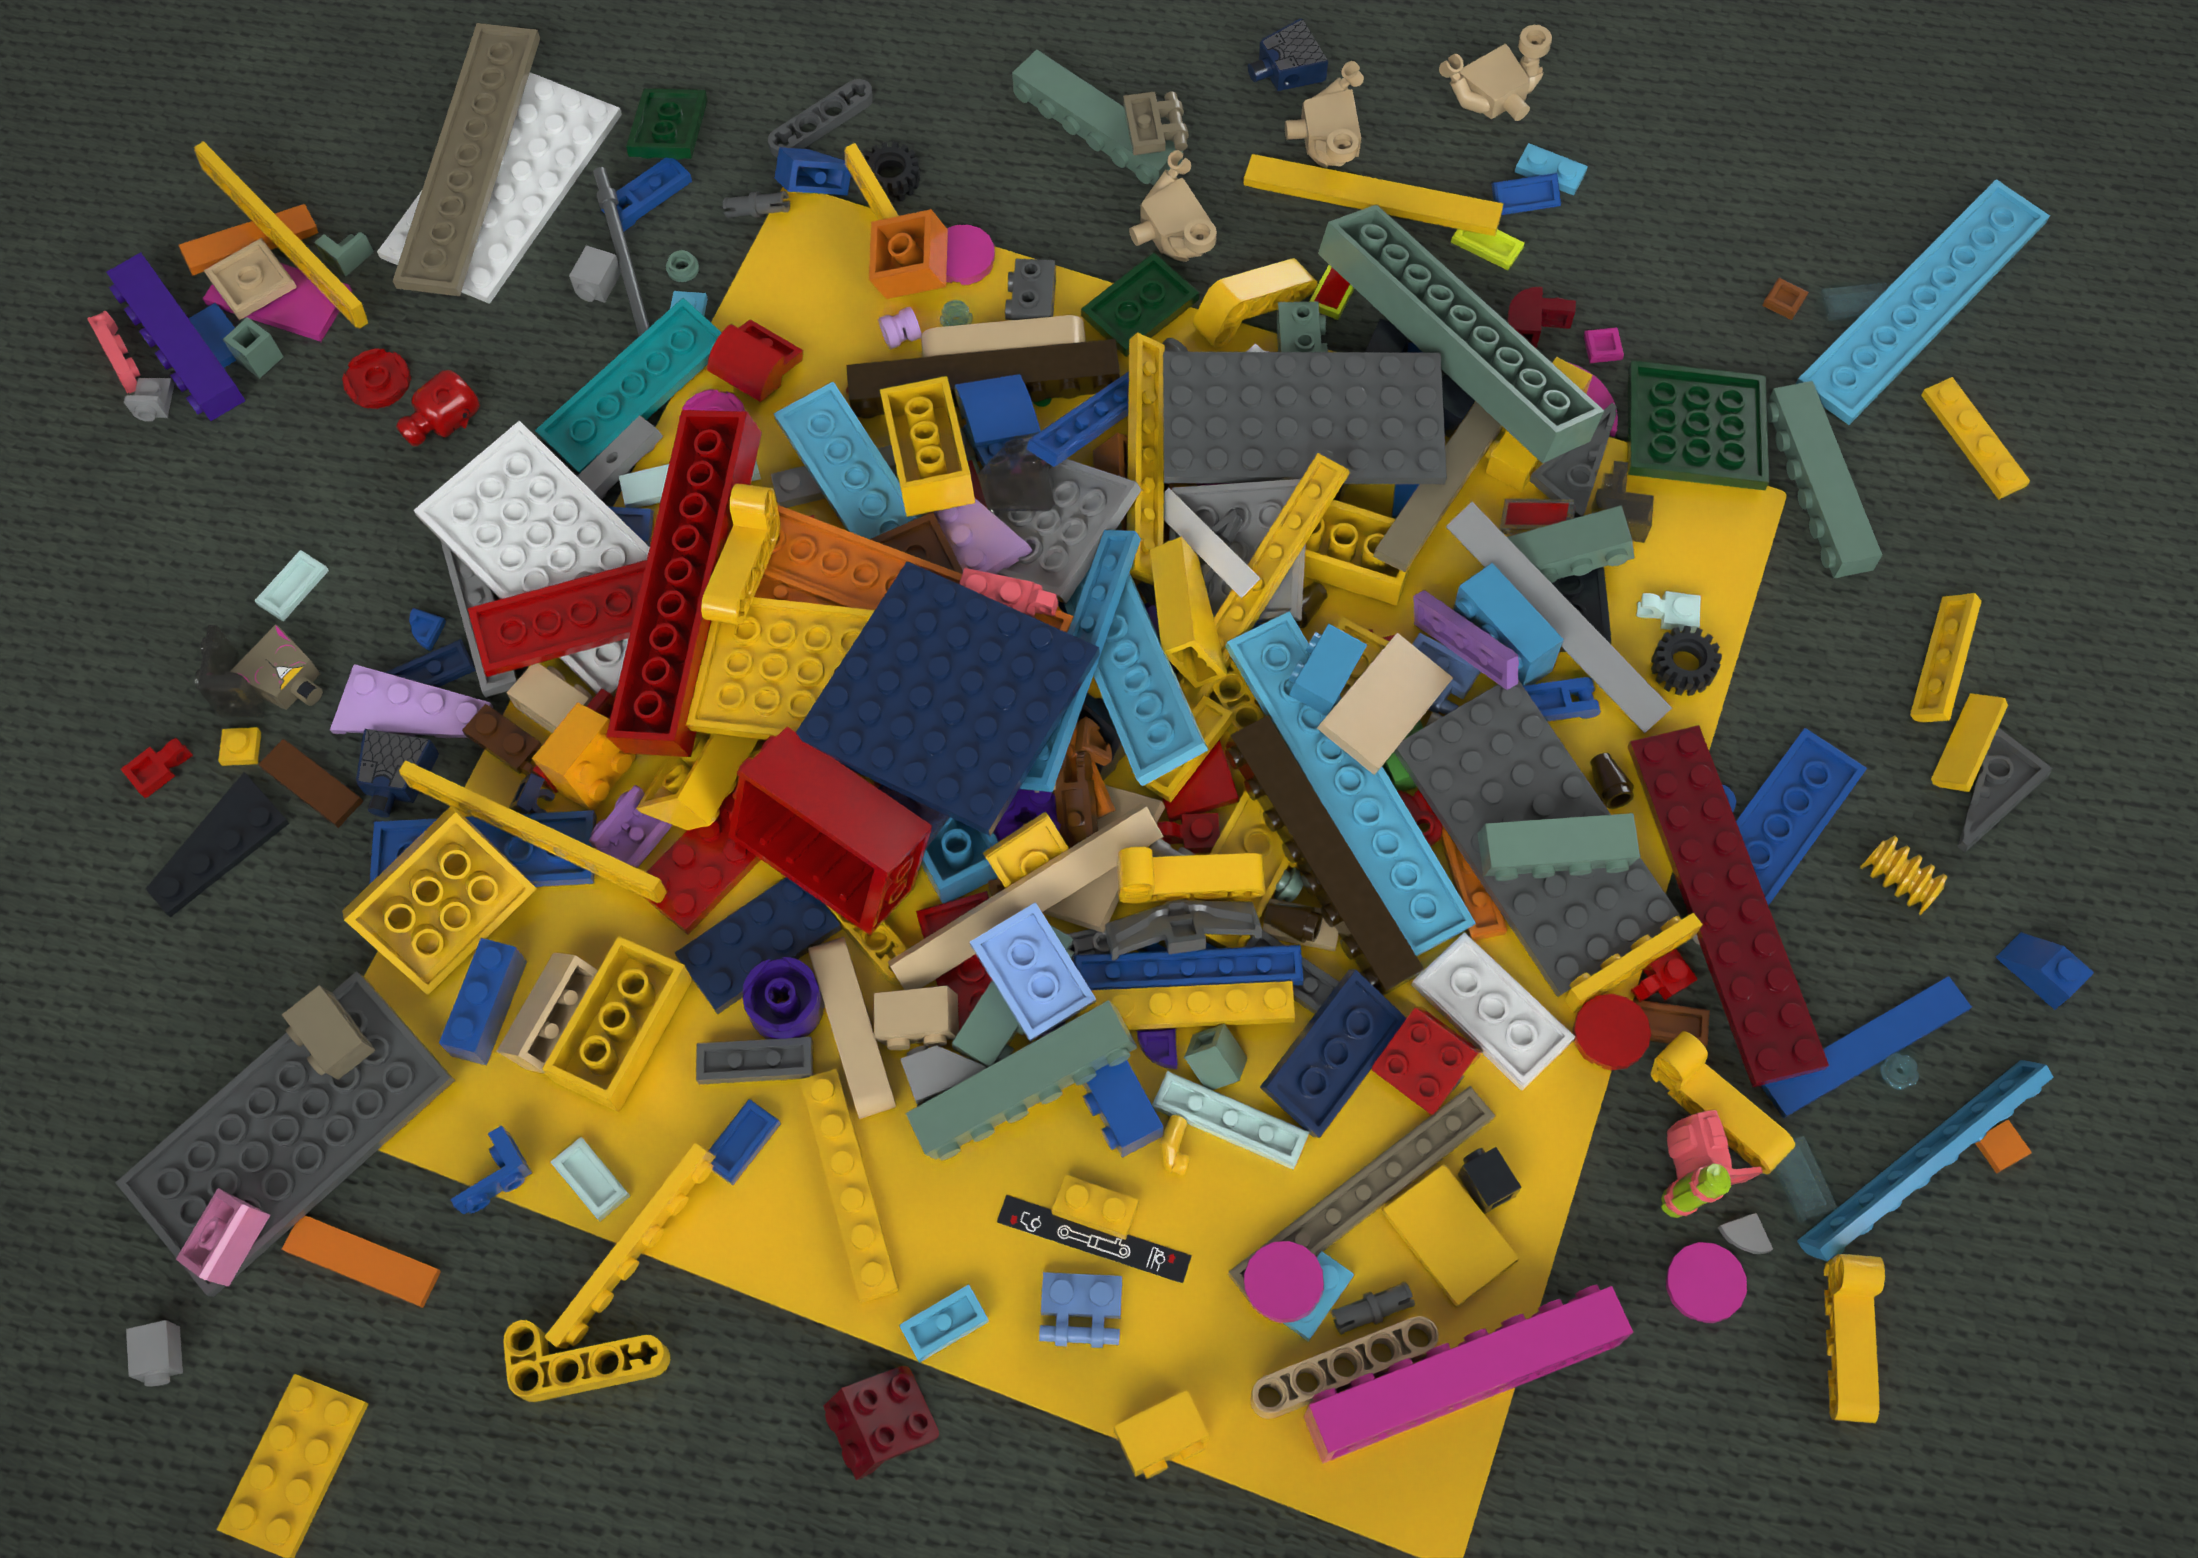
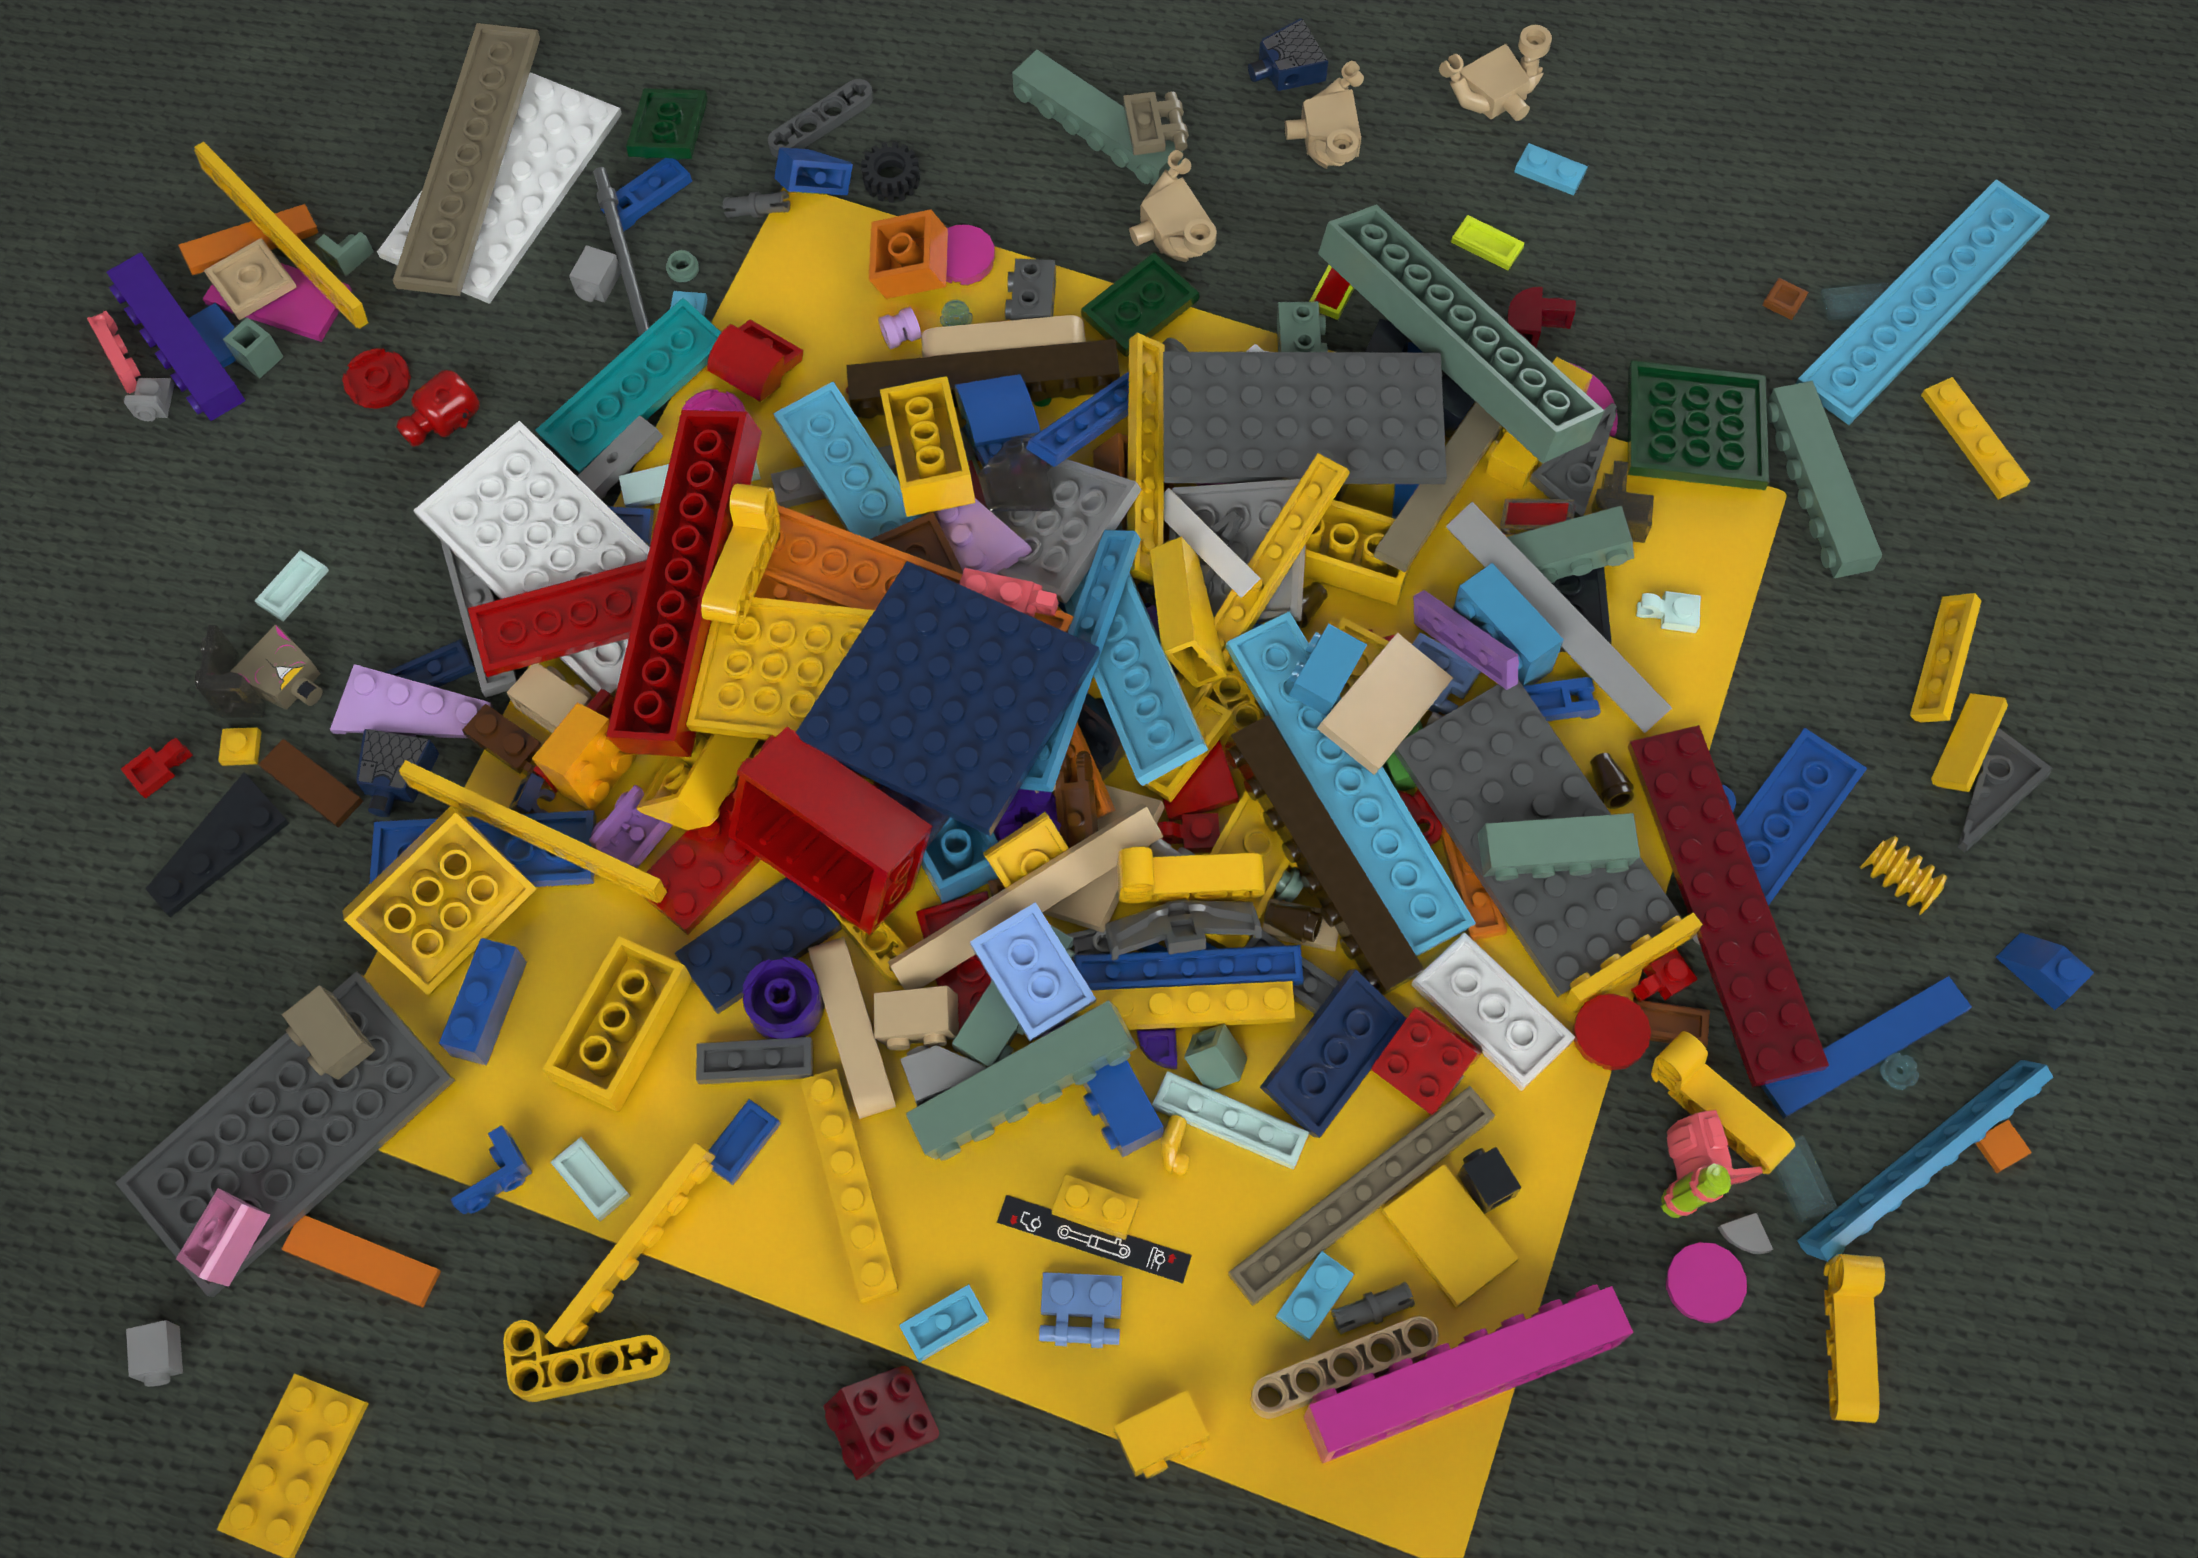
blue tile [409,608,446,651] -> none
tan brick [497,952,598,1074] -> none
yellow tile [844,143,899,220] -> none
dark orange tile [1075,717,1112,766] -> none
yellow beam [1193,258,1318,348] -> none
yellow tile [1244,154,1503,236] -> none
dark pink tile [1244,1241,1324,1323] -> none
blue tile [1491,173,1561,216] -> none
dark pink tile [1583,327,1624,363] -> none
black tyre [1651,626,1722,696] -> none

